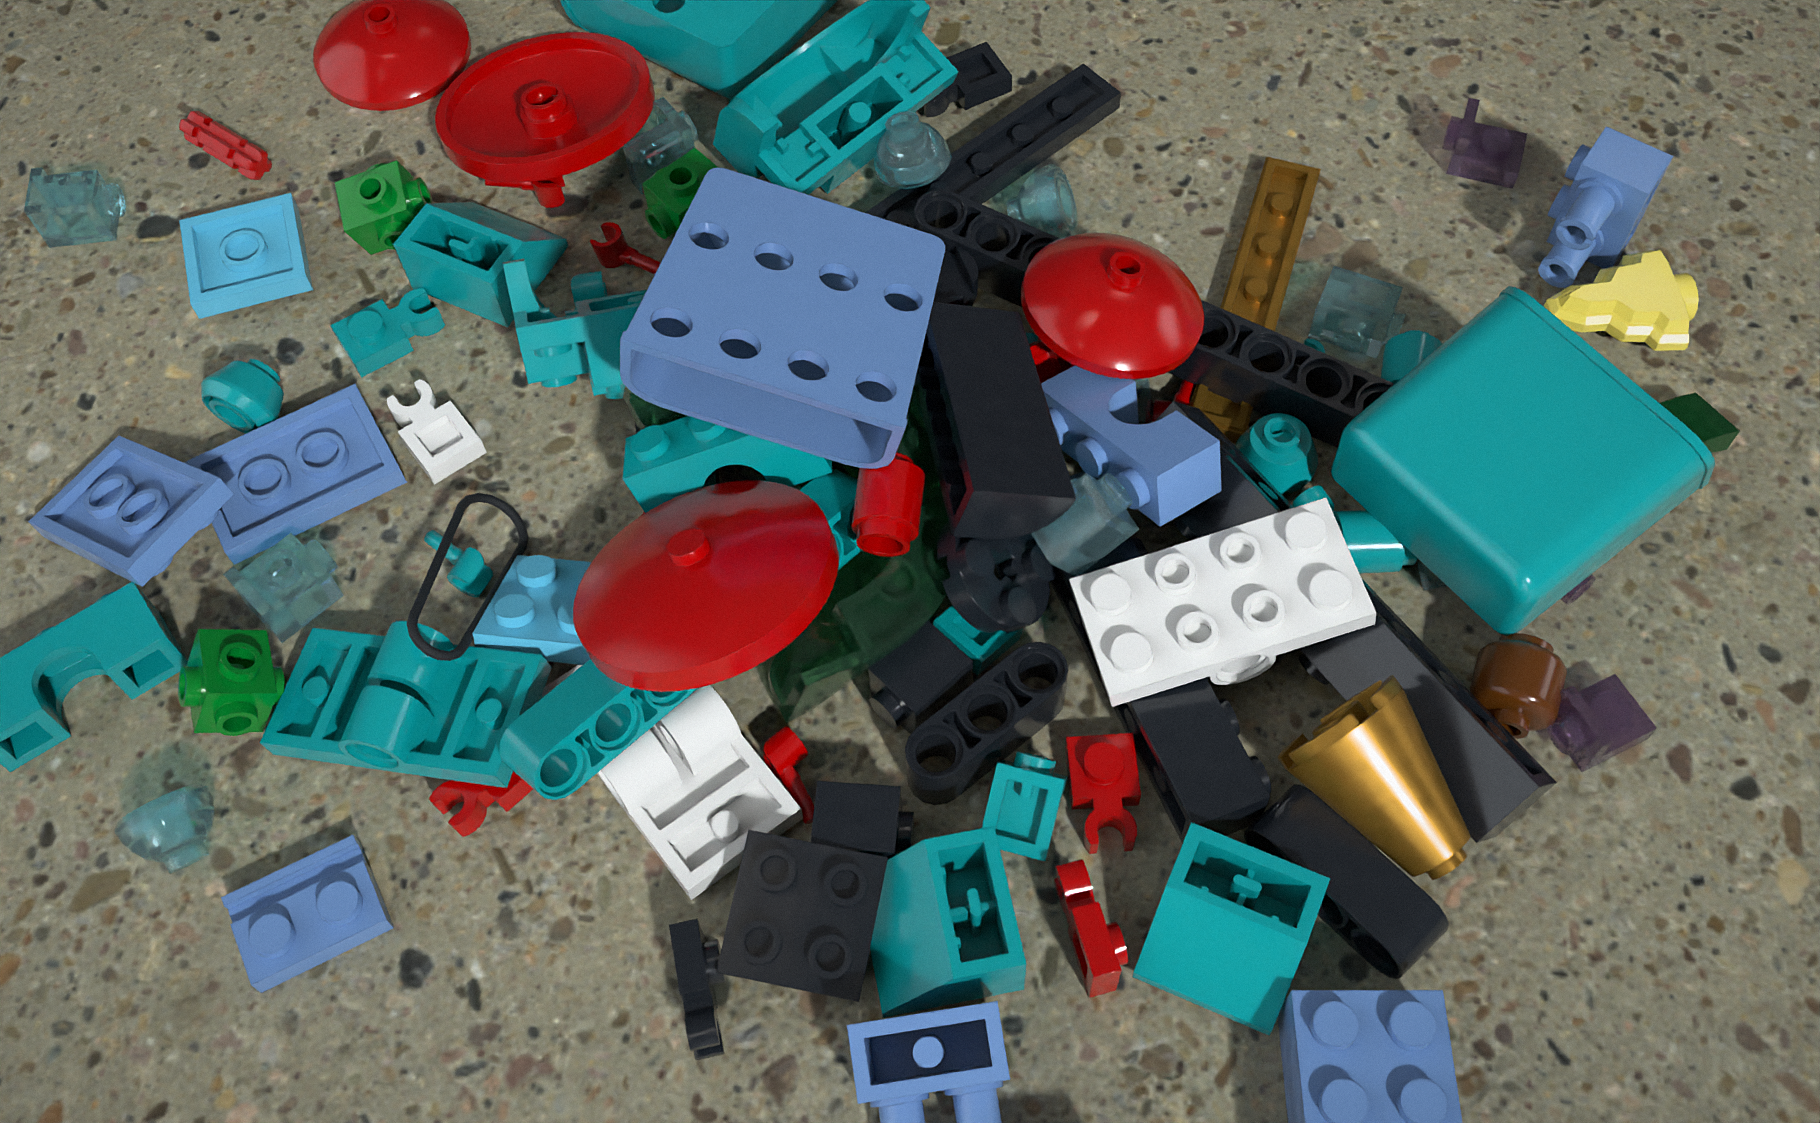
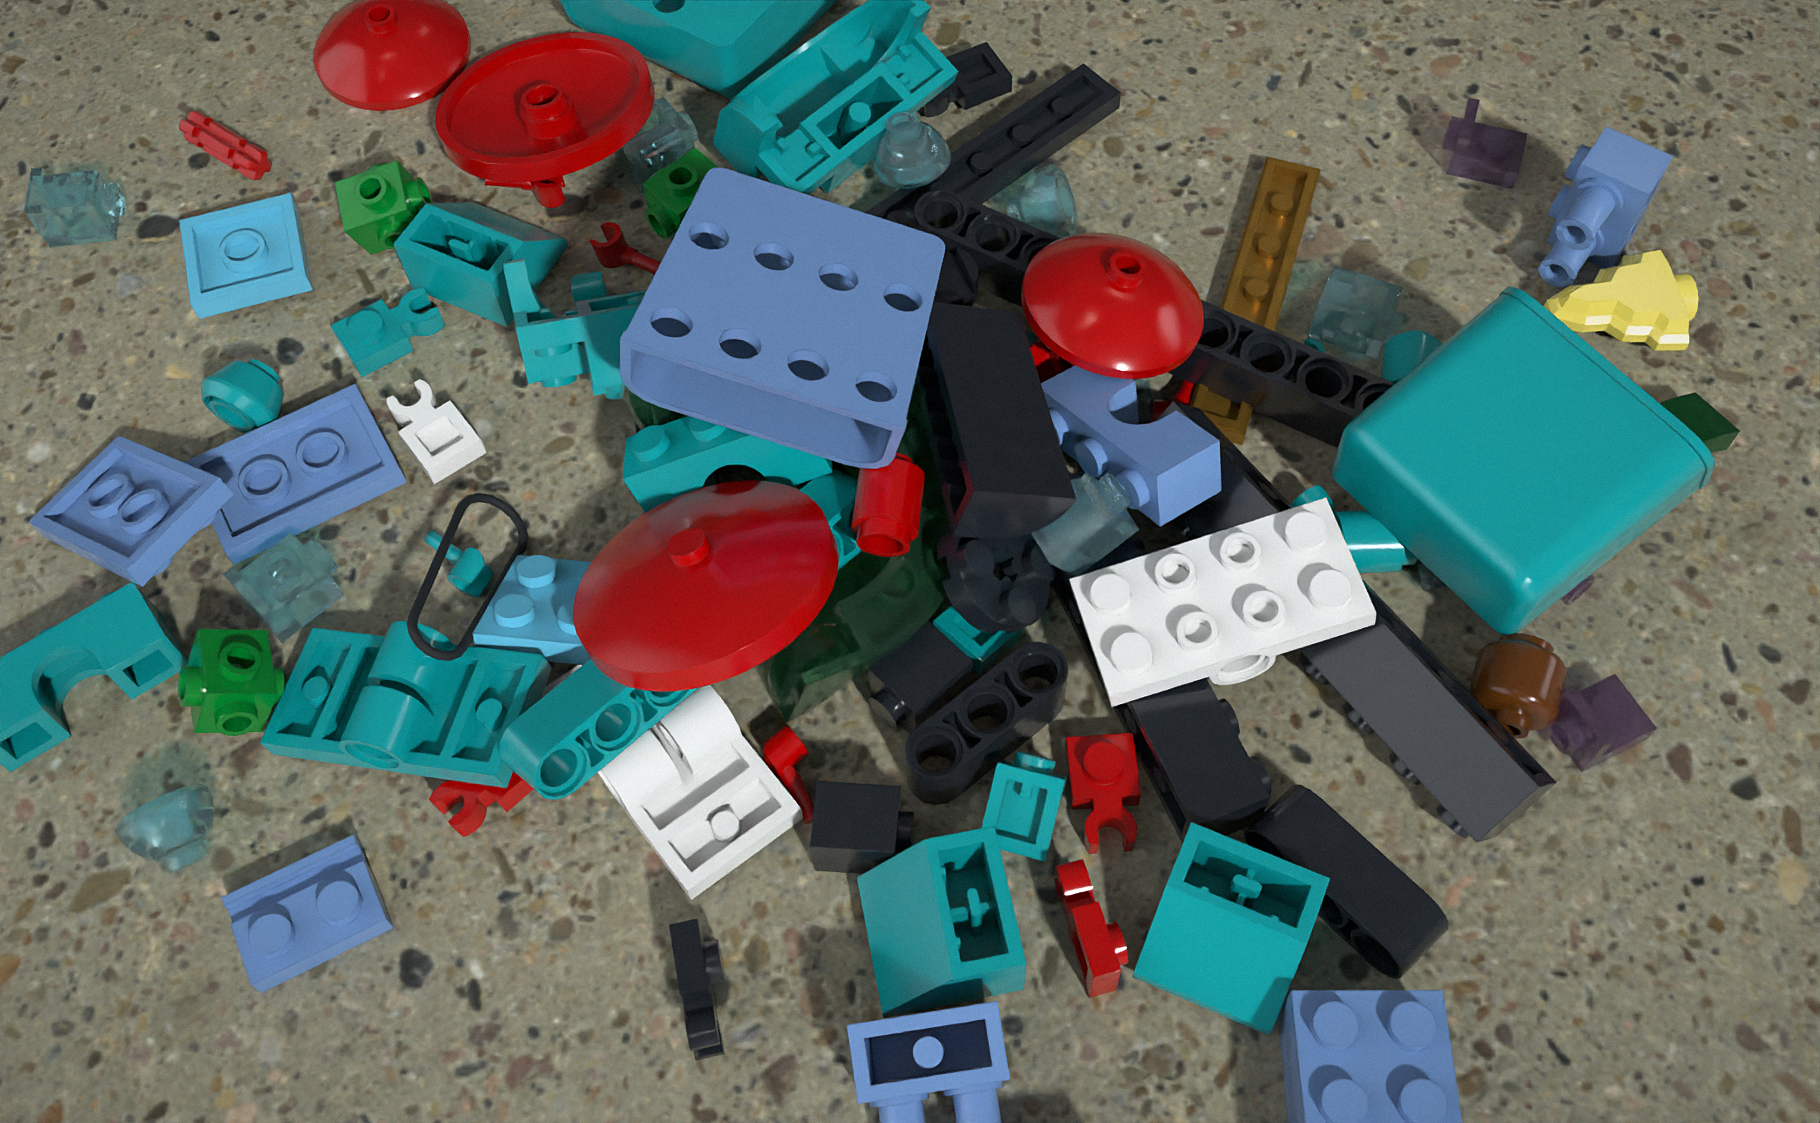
black hinge [716,830,888,1002] -> none
teal cone [1235,413,1318,494] -> none
pearl gold cone [1277,675,1470,880] -> none

